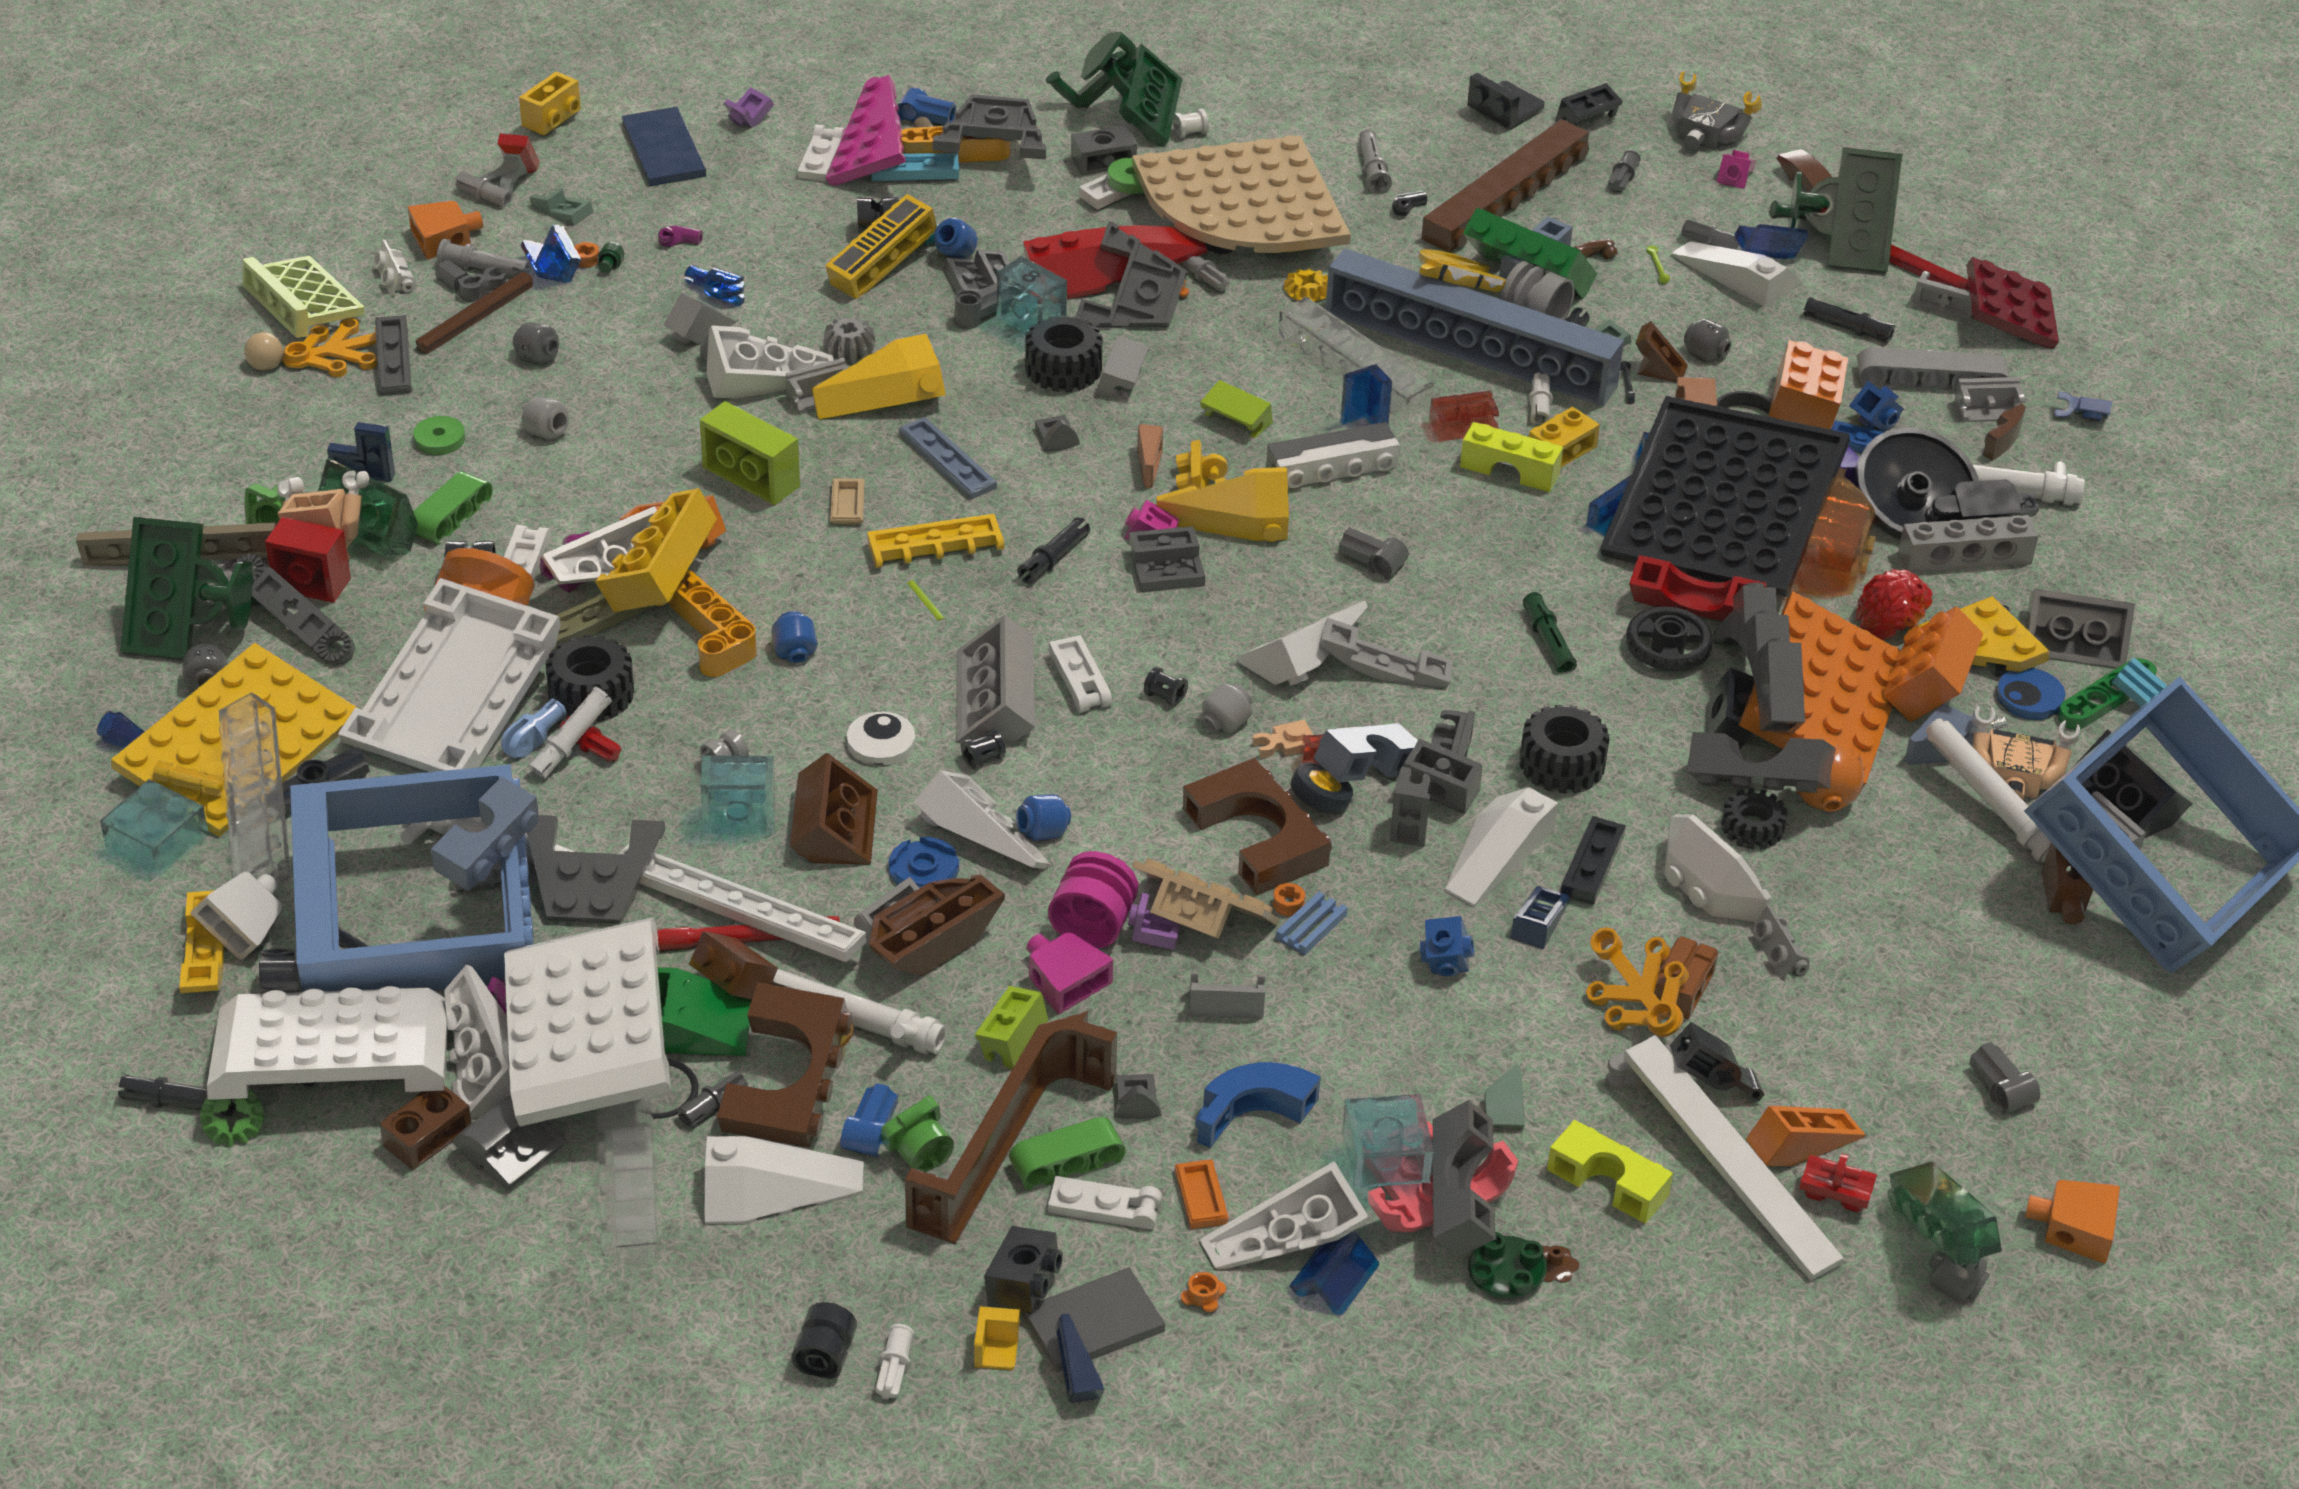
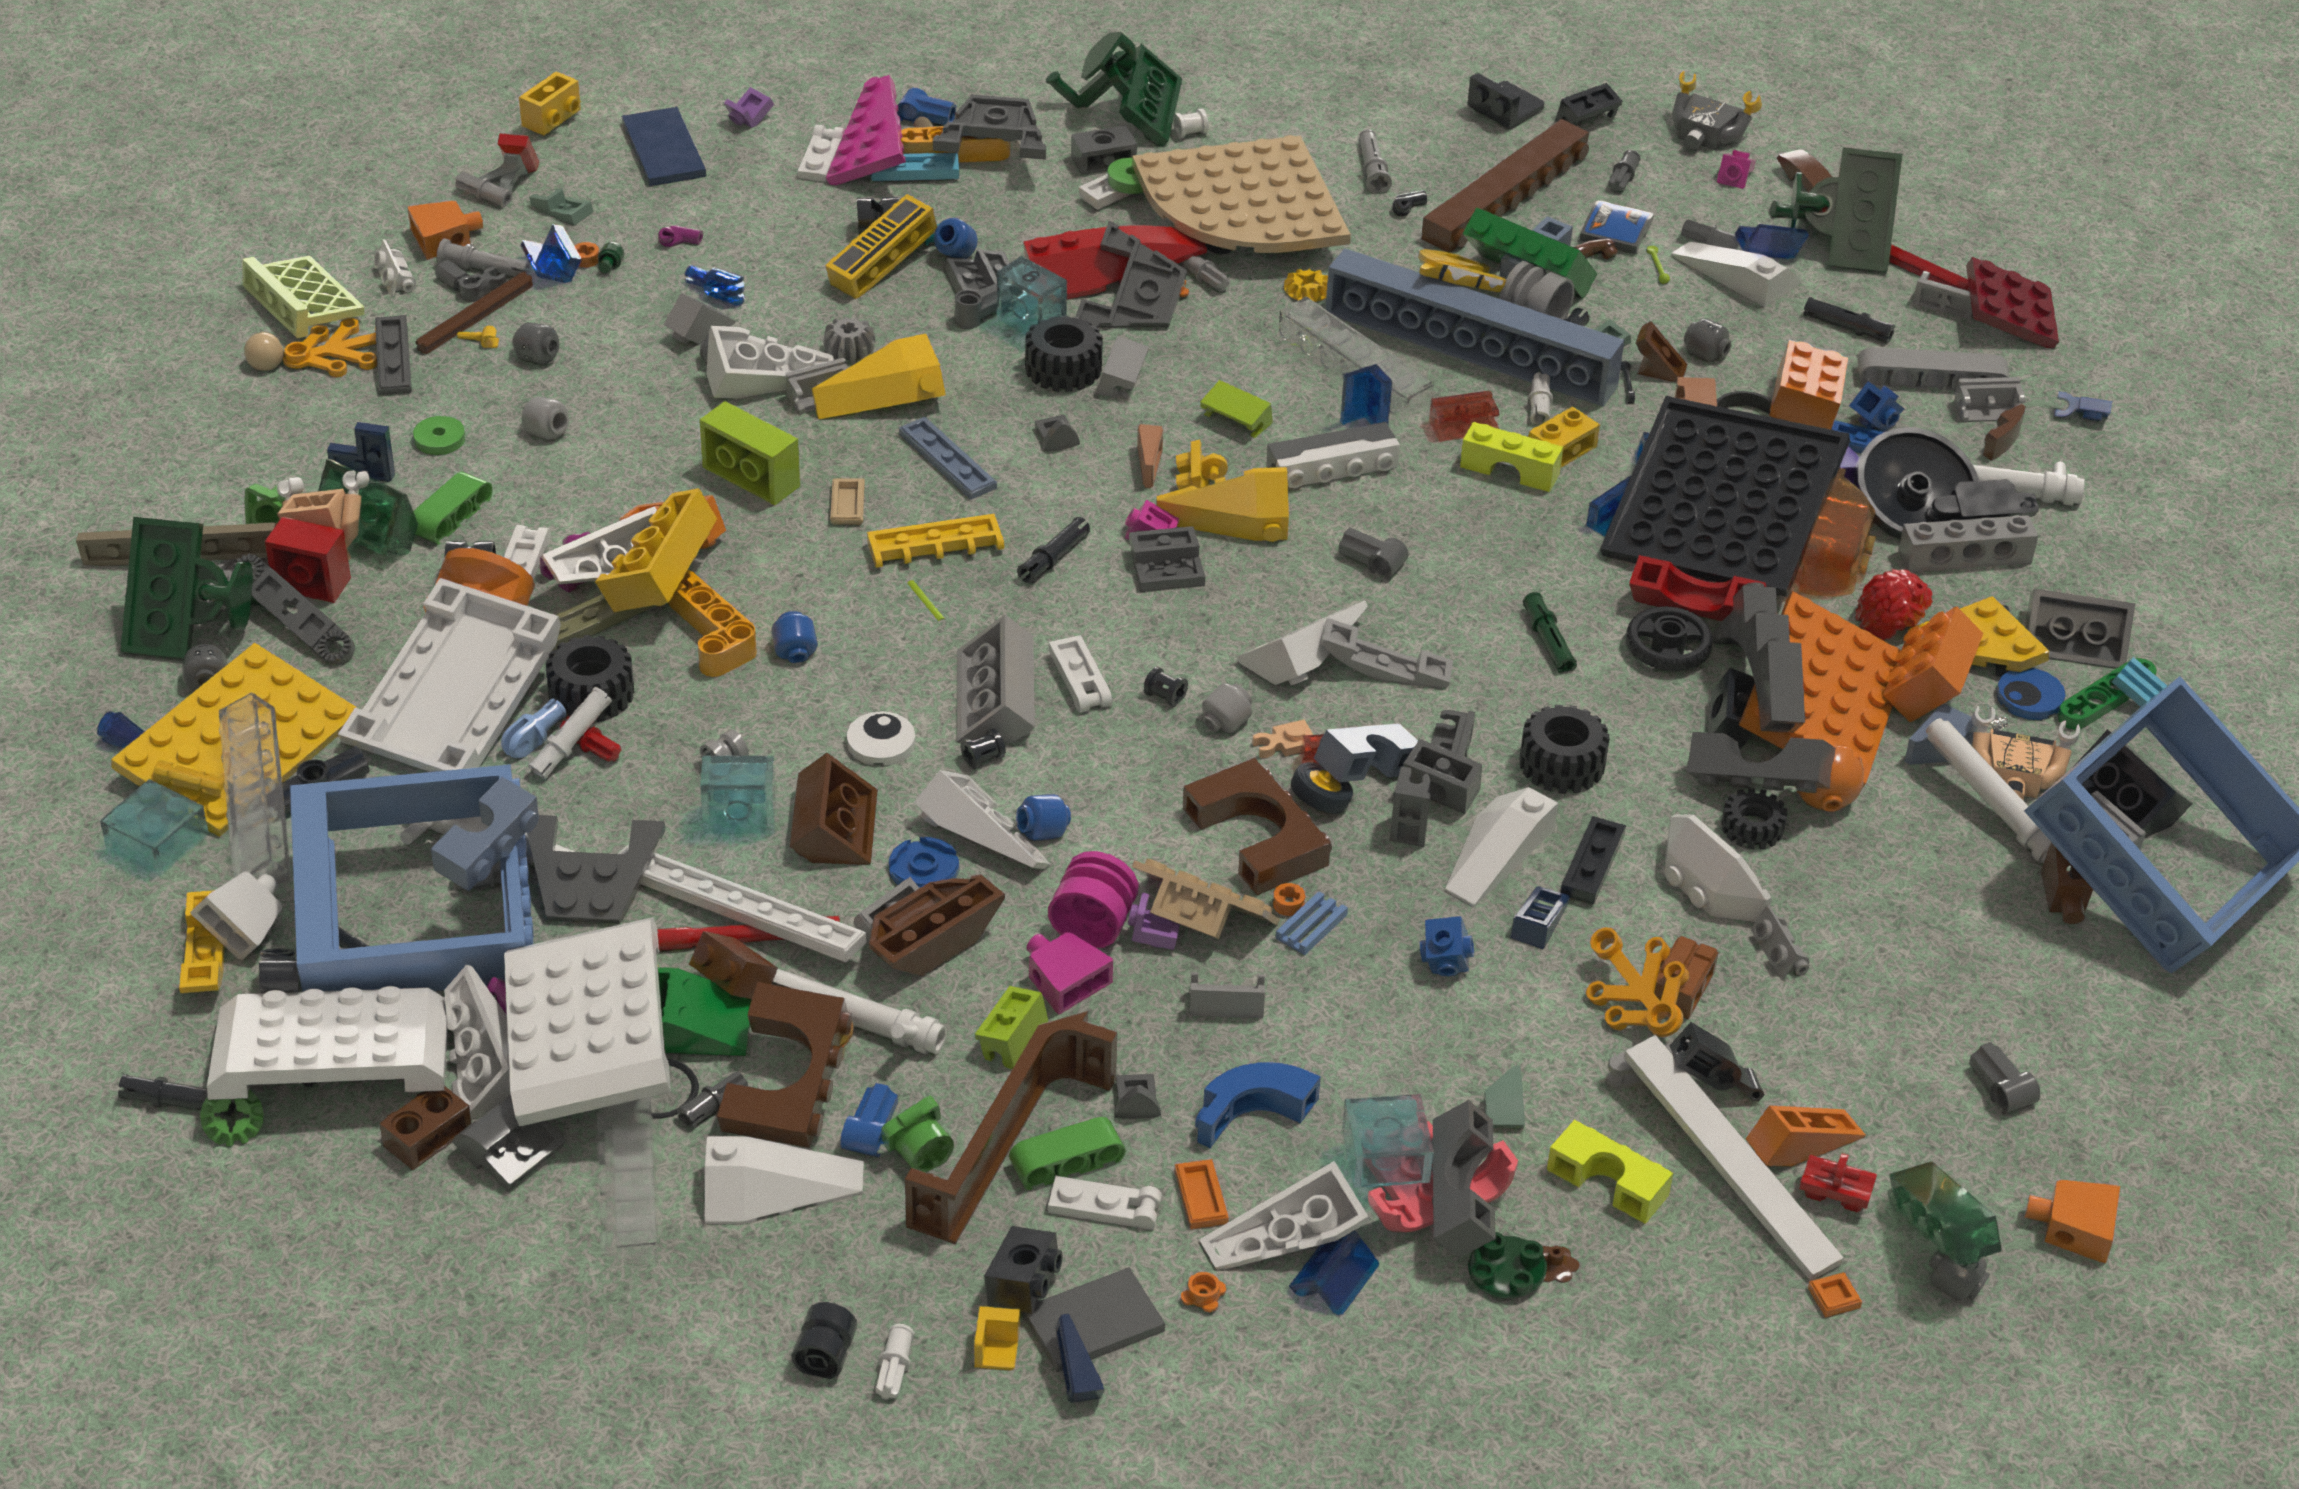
none -> yellow hand [457,325,499,348]
none -> slope [1580,200,1654,254]
none -> orange tile [1808,1272,1862,1318]

